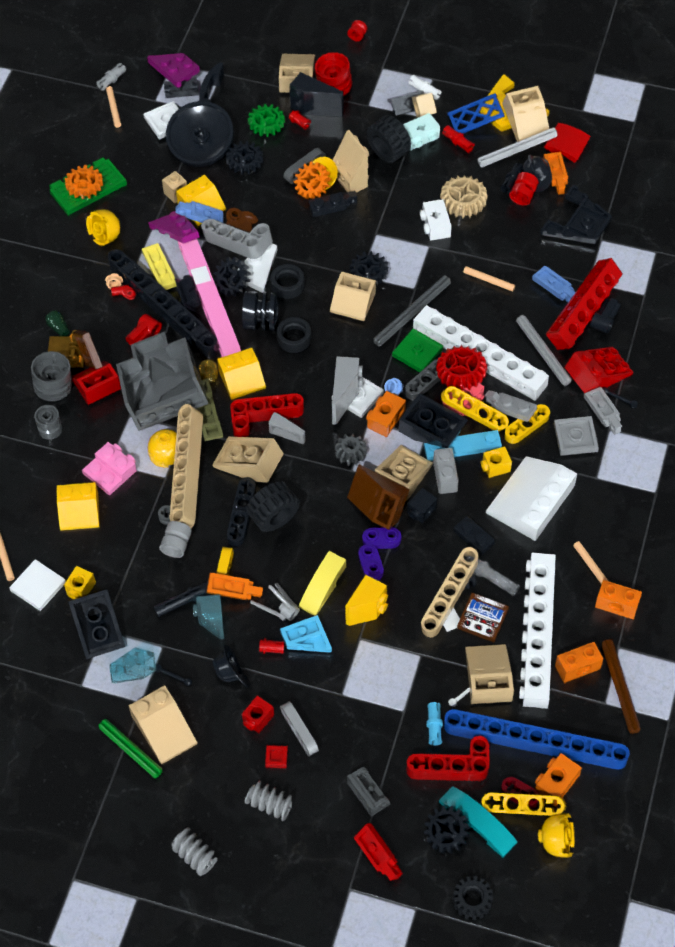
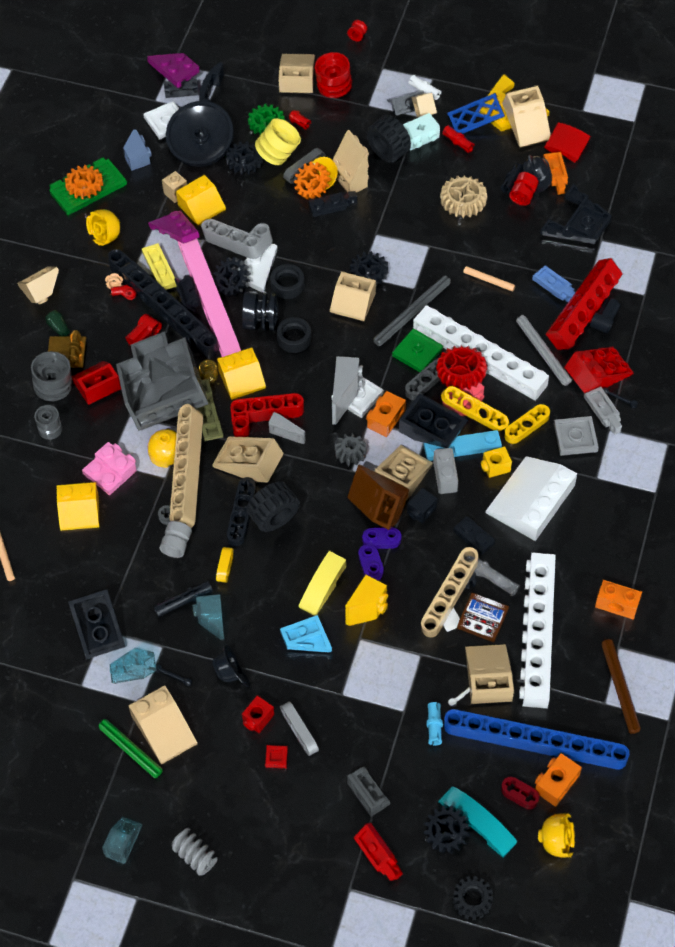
white tile [9,559,66,611] -> none
yellow brick [64,566,96,600] -> none
reddish brown tile [73,330,103,369] -> none
light grey pin [97,63,126,90] -> none
light nougat bar [106,86,121,127] -> none
medium blue hinge [175,201,223,223] -> none
white sticker [191,266,211,285] -> none
orange hinge [206,573,263,600] -> none
reddish brown plate [226,208,258,233] -> none
light grey piece [245,780,292,821] -> none
light grey plant [250,583,300,621] -> none
red pin [259,638,284,654] -> none
black slope [289,72,344,117] -> none
light blue plate [384,378,404,396] -> none
red beam [406,736,489,781] -> none
white brick [420,199,451,241] -> none
axle [477,127,557,167] -> none
yellow beam [482,792,566,816] -> none
light grey hinge [485,390,537,422] -> none
orange brick [555,642,603,683] -> none
light nougat bar [573,541,608,584] -> none
none -> slope [17,266,59,304]
none -> clear light blue slope [102,817,142,864]
none -> sand blue slope [123,129,152,171]
none -> light yellow wheel [255,118,301,165]

